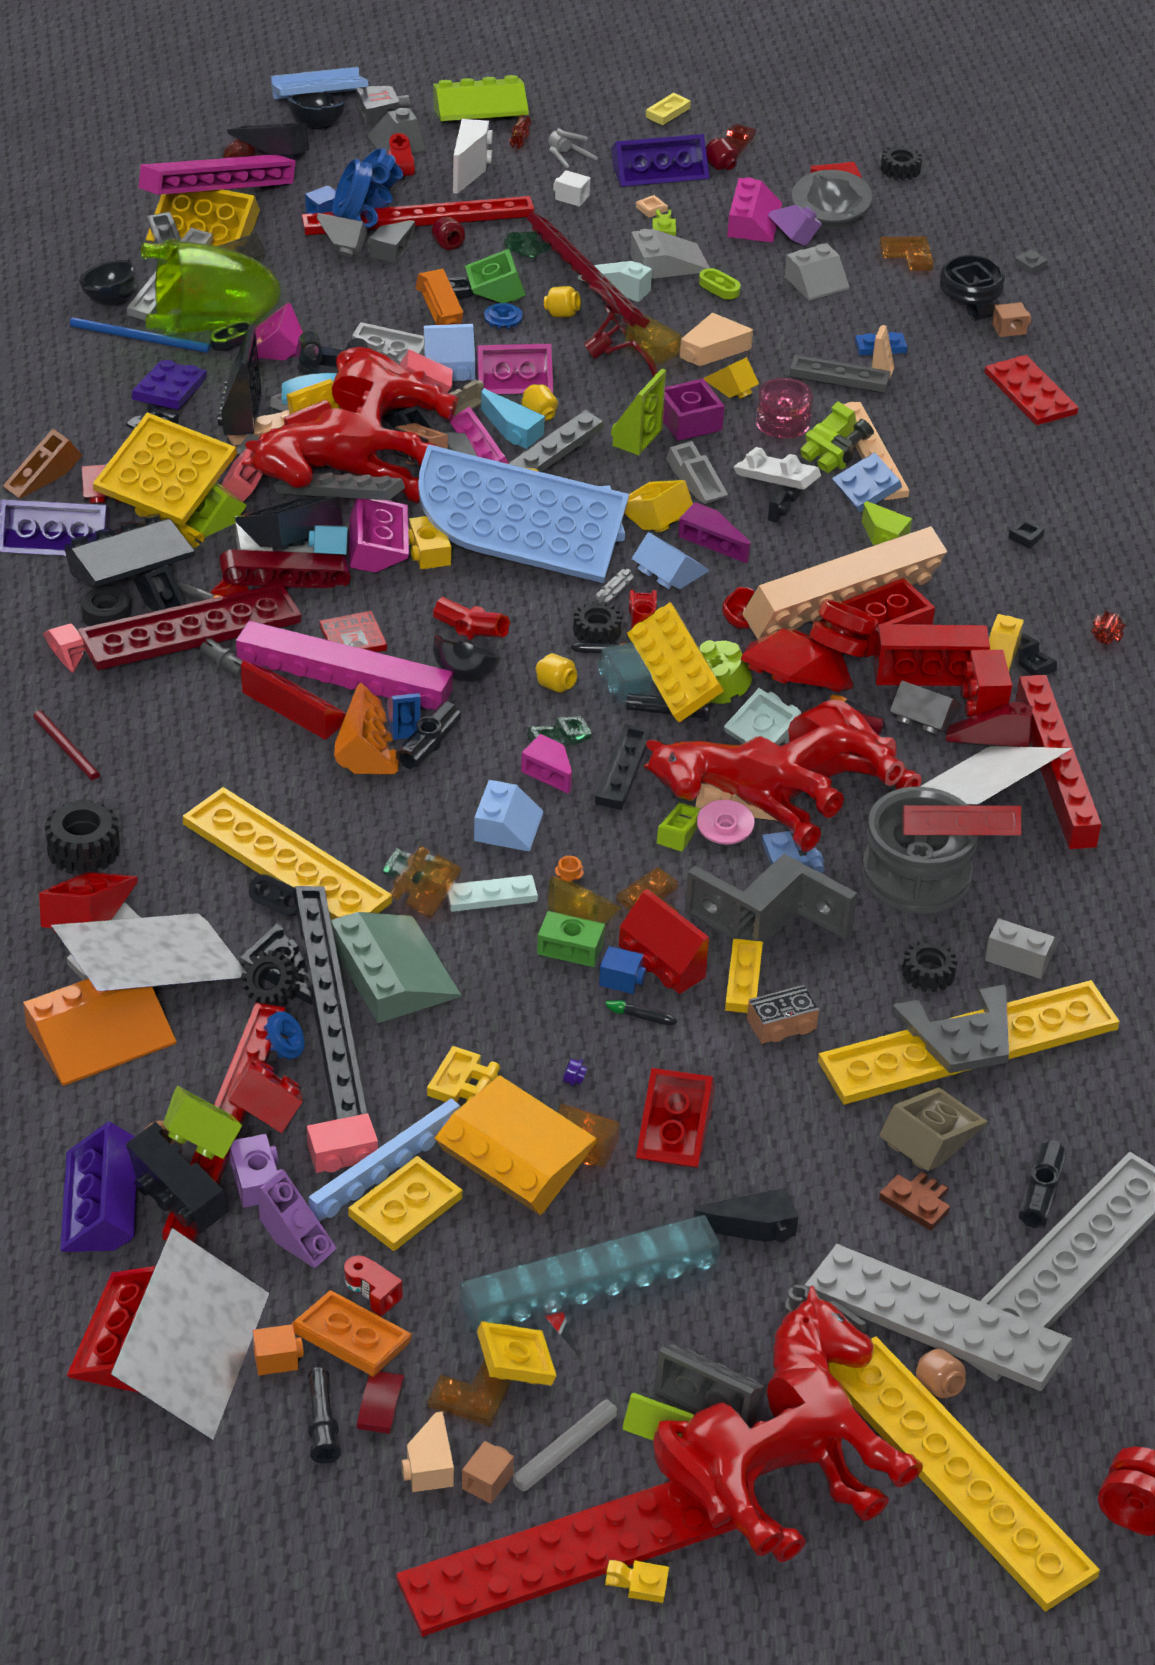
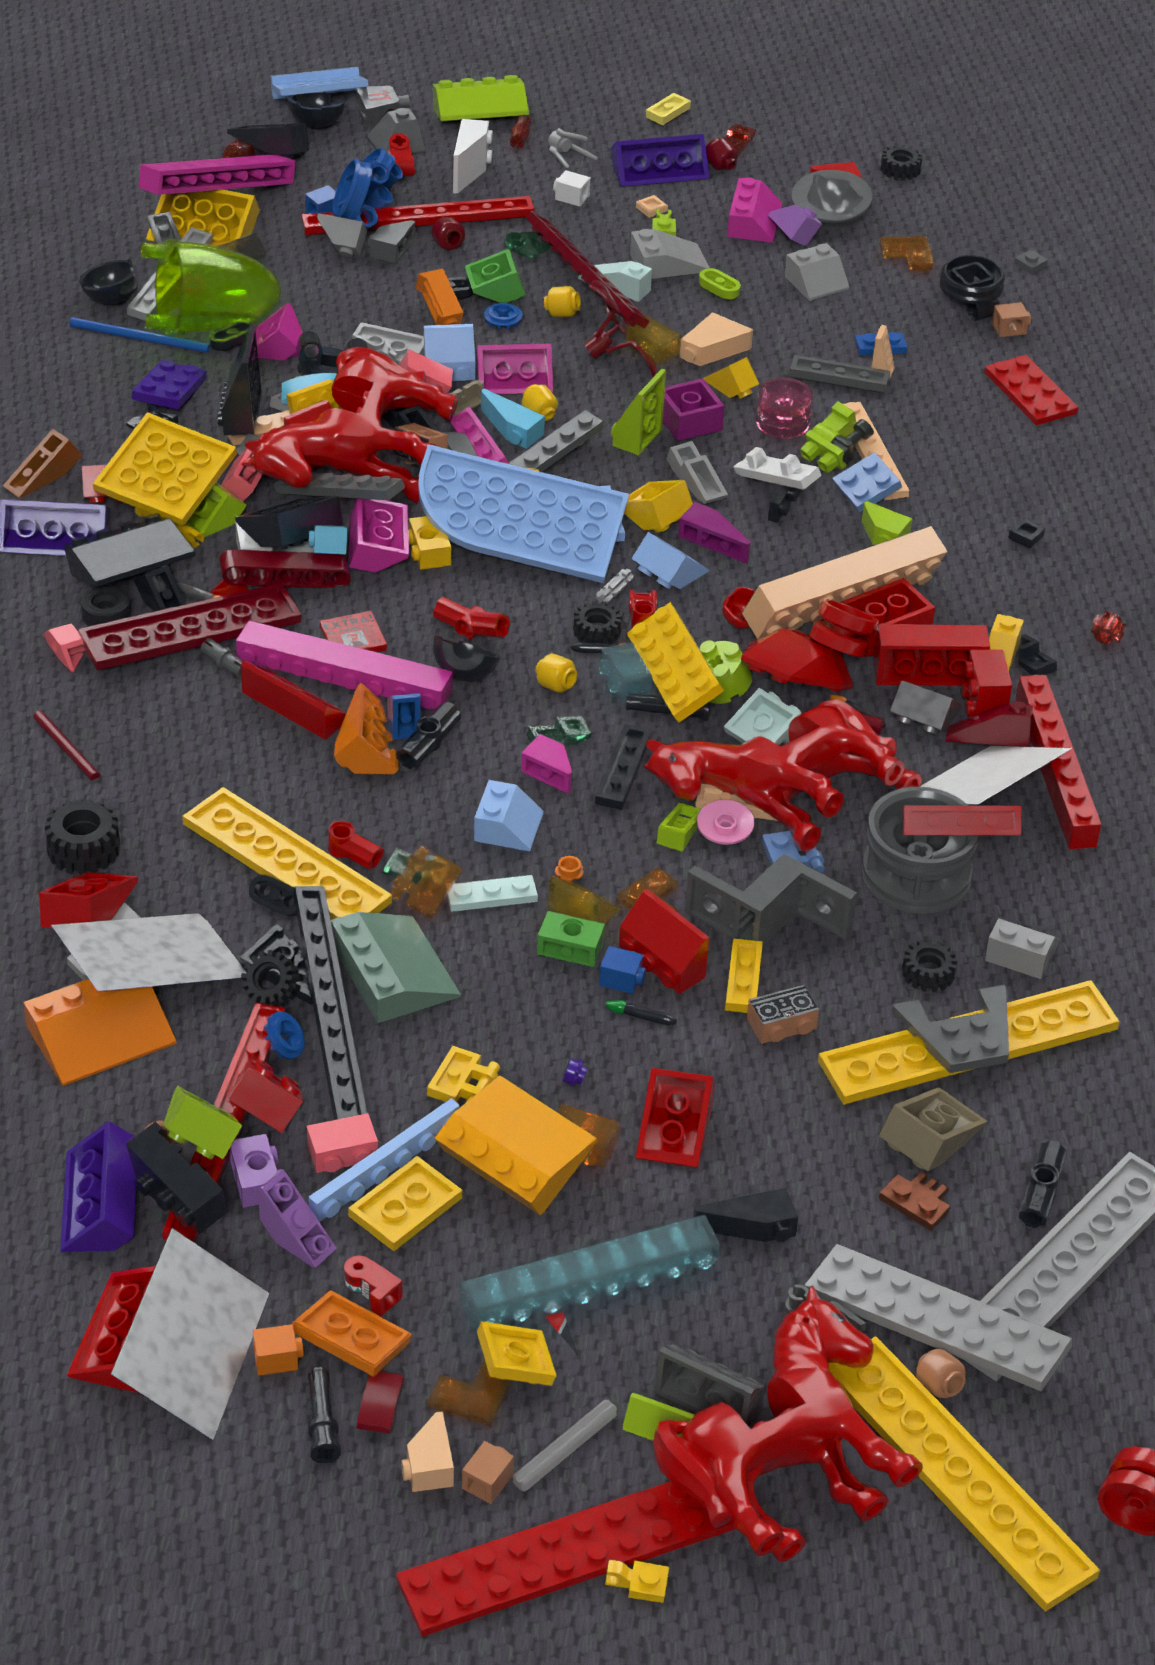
none -> red piece [328,821,384,870]

